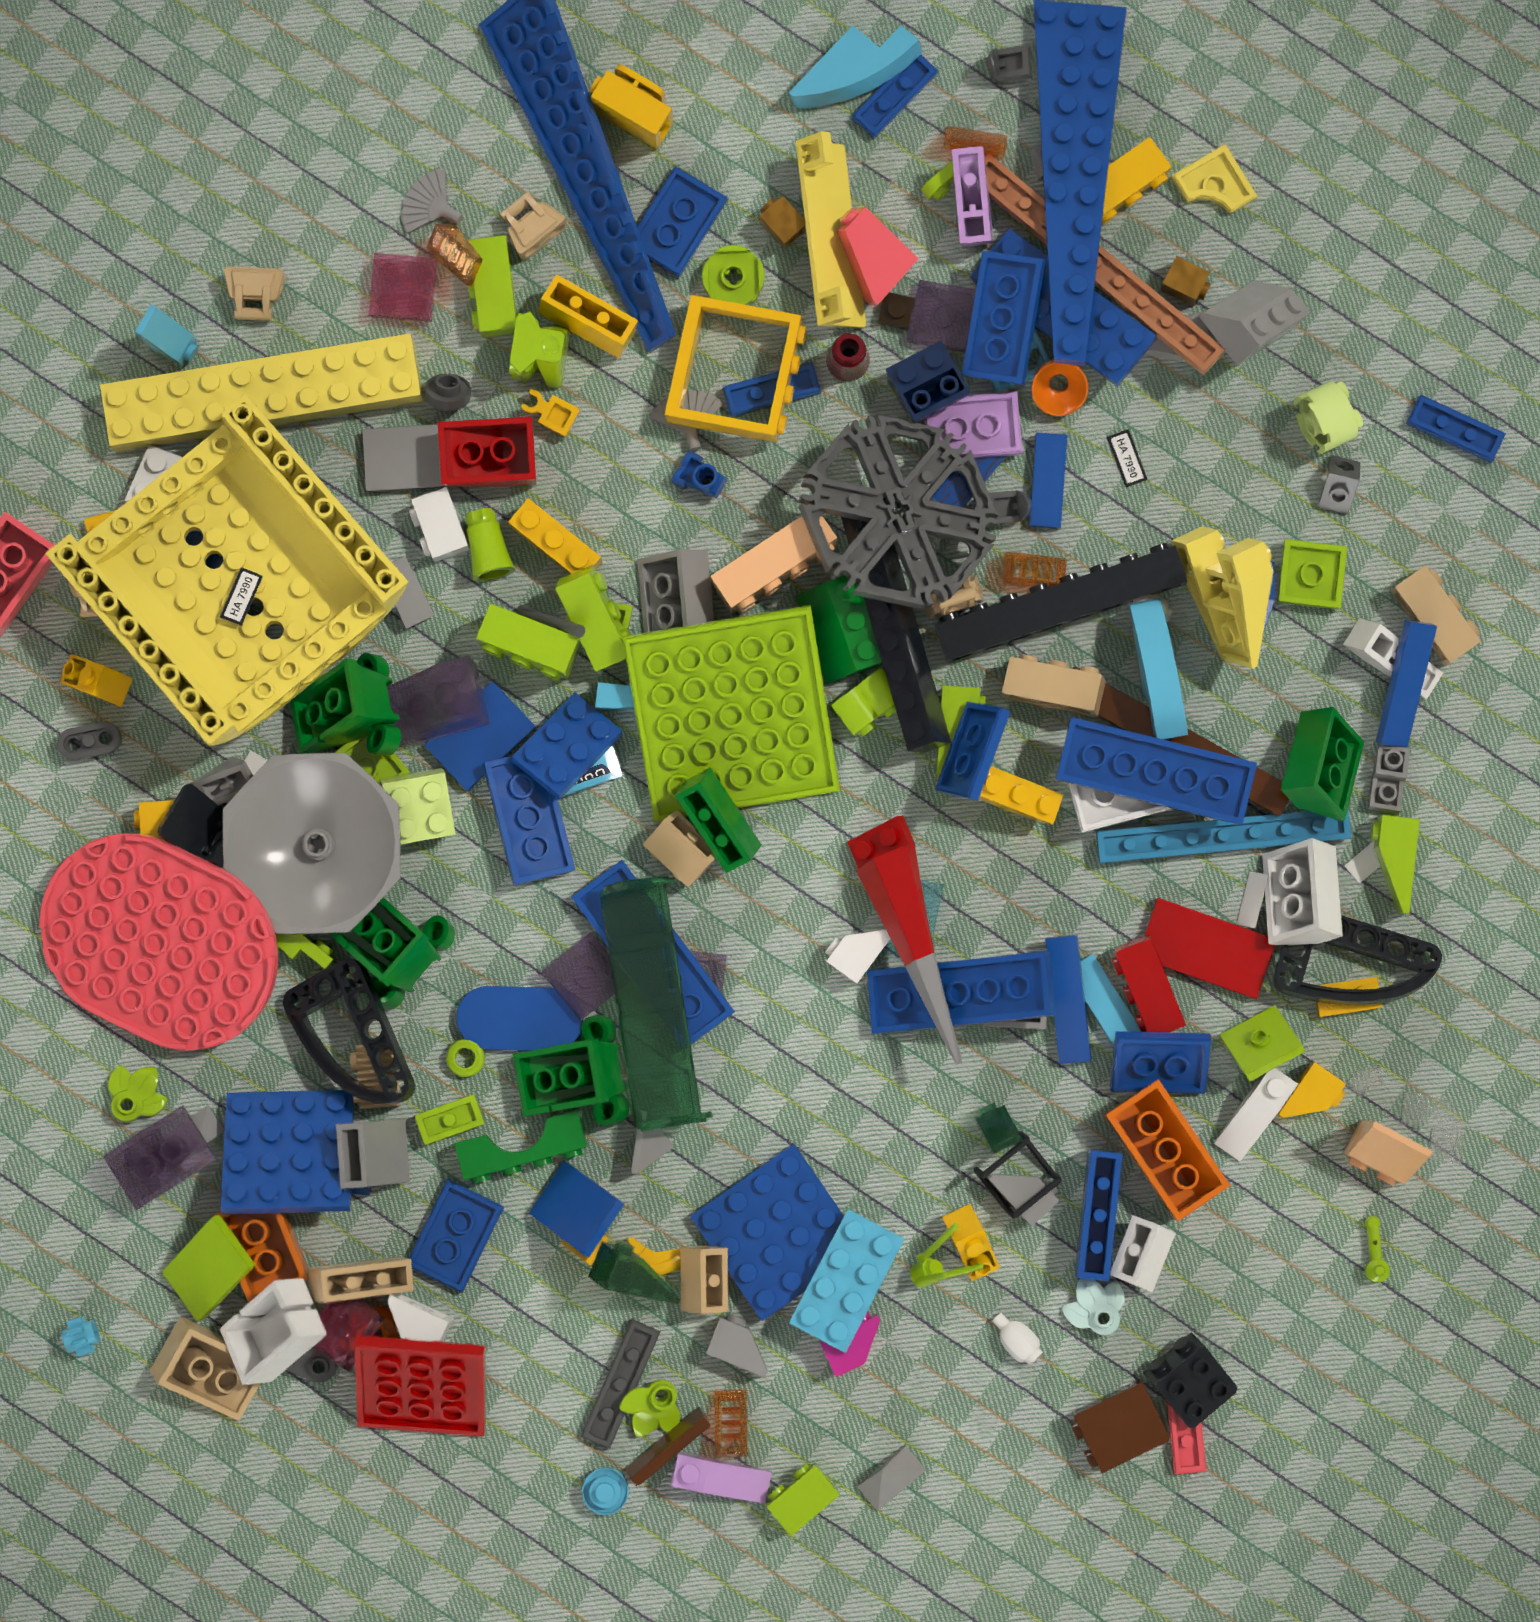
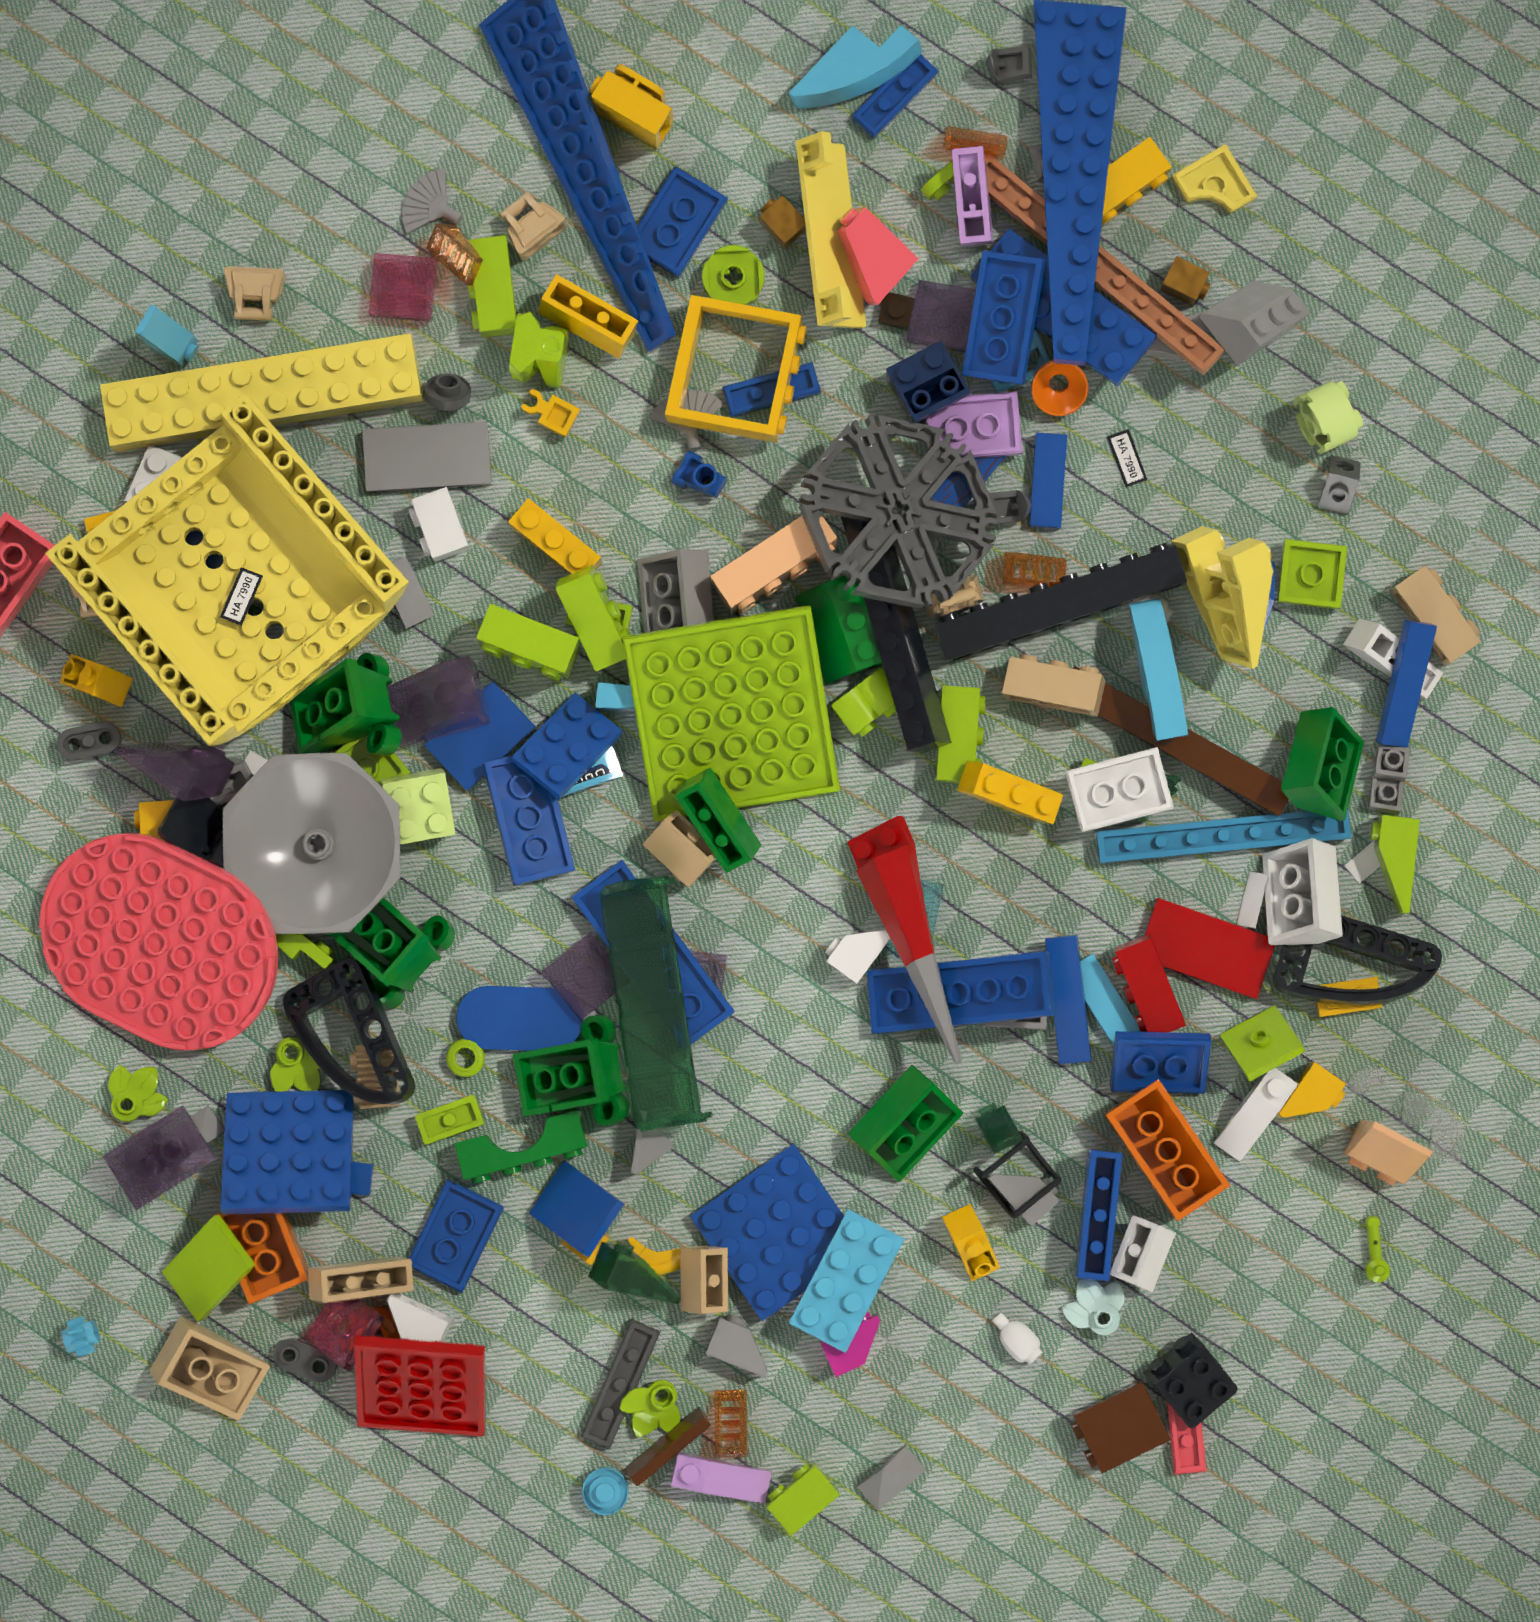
white piece [220,1278,327,1385] -> none
light grey brick [336,1119,410,1189] -> none
red slope [437,417,536,487] -> none
lime plant [465,508,516,582] -> none
dark grey bar [517,605,585,638] -> none
dark red plant [826,333,870,382] -> none
lime plant [910,1223,984,1288] -> none
blue tile [935,701,1011,801] -> none
blue plate [1055,717,1257,825] -> none
blue tile [1406,394,1506,463] -> none
none -> slope [114,742,235,802]
none -> lime plate [270,1037,321,1092]
none -> green slope [847,1064,964,1182]

